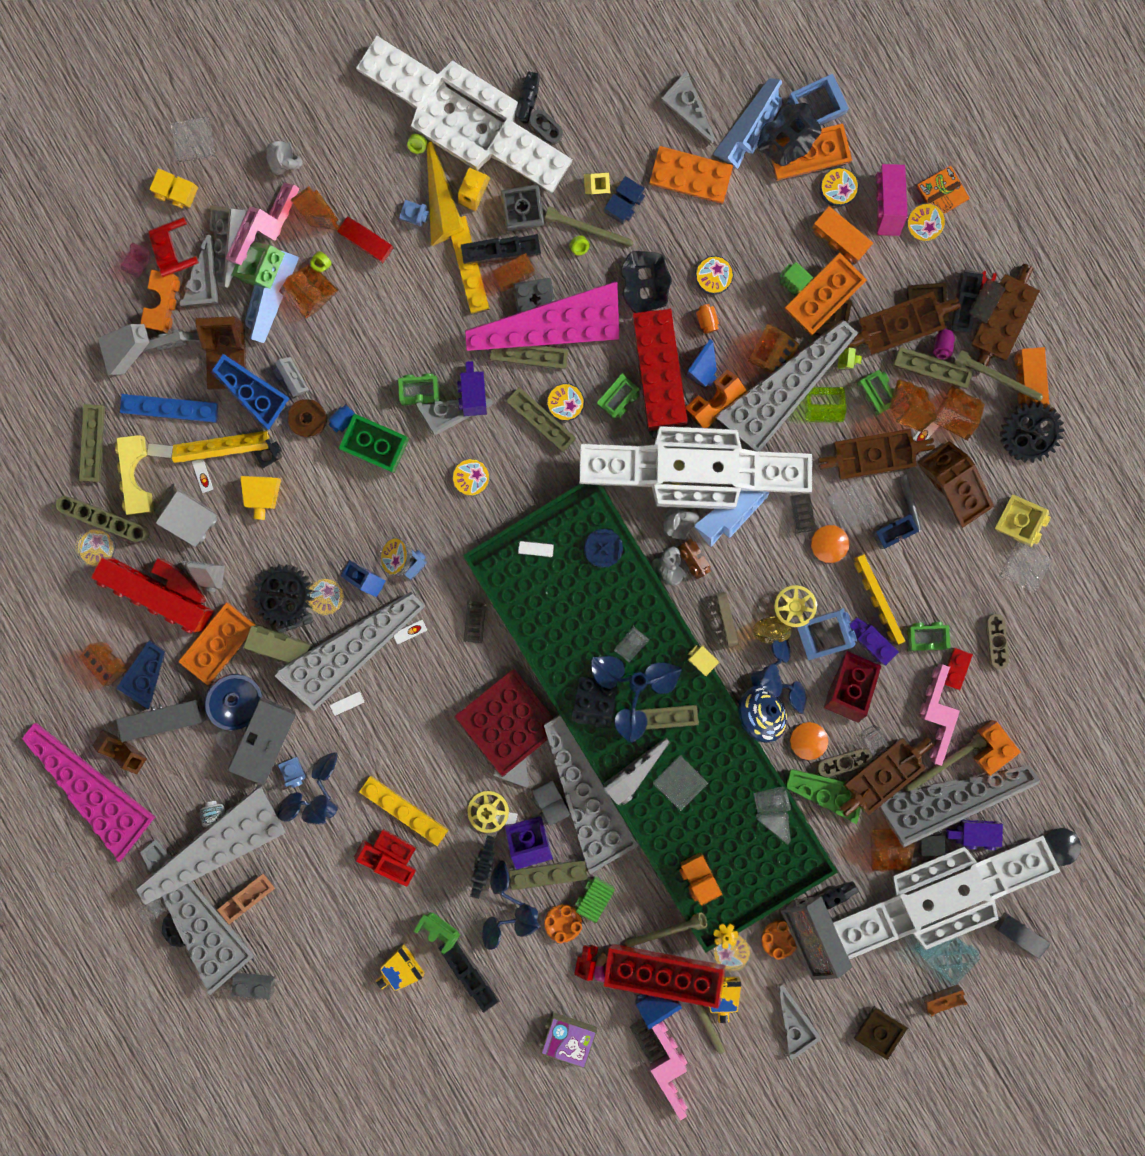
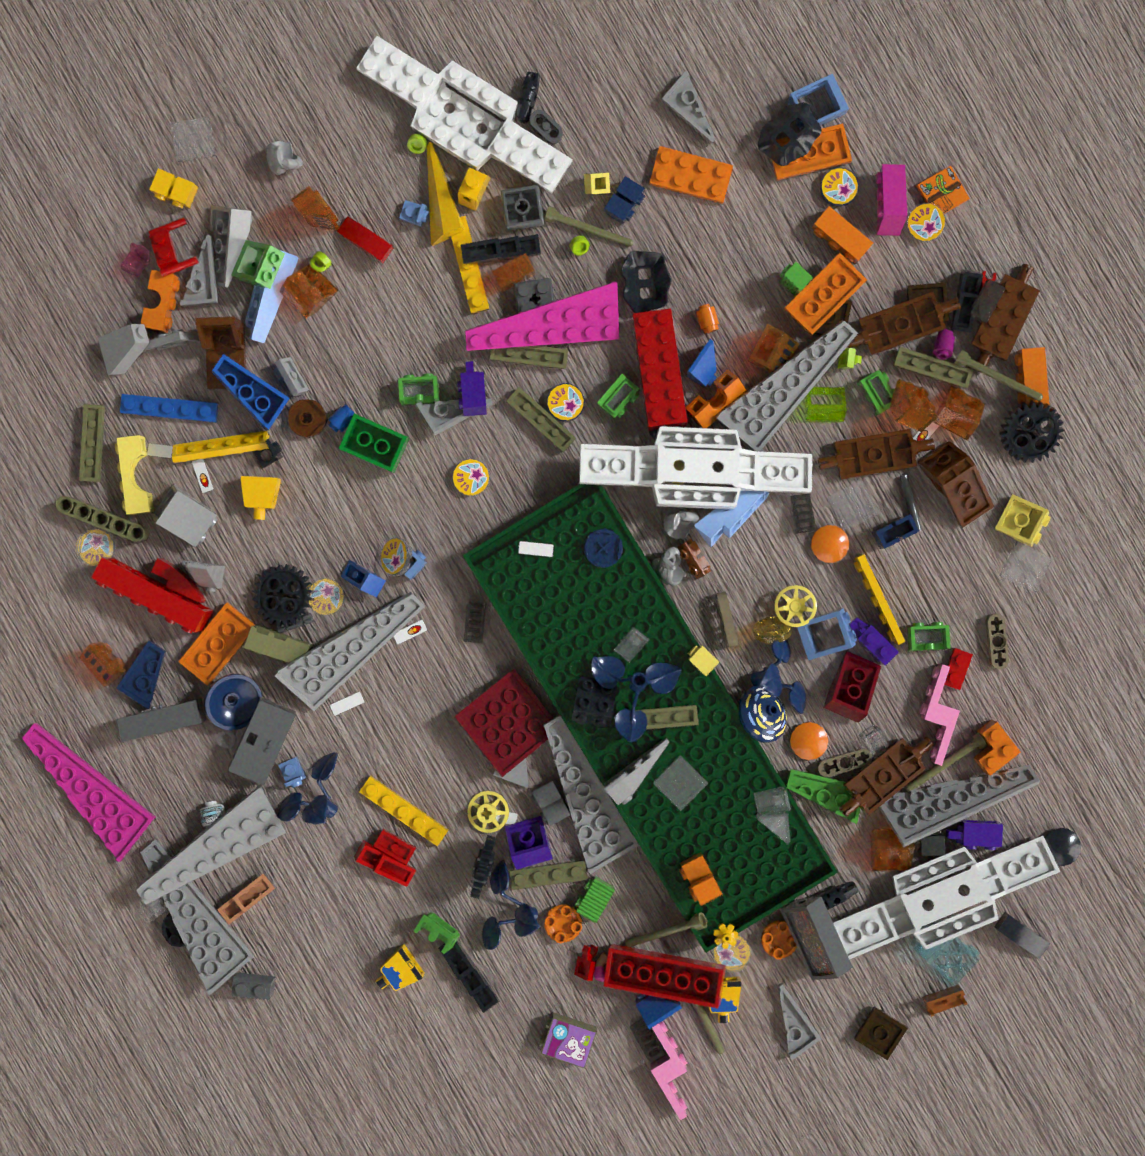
reddish brown brick [93,730,147,774] -> none
bright pink bracket [225,183,300,265] -> none
tile [695,256,734,295] -> none
light blue wedge [713,78,782,169] -> none

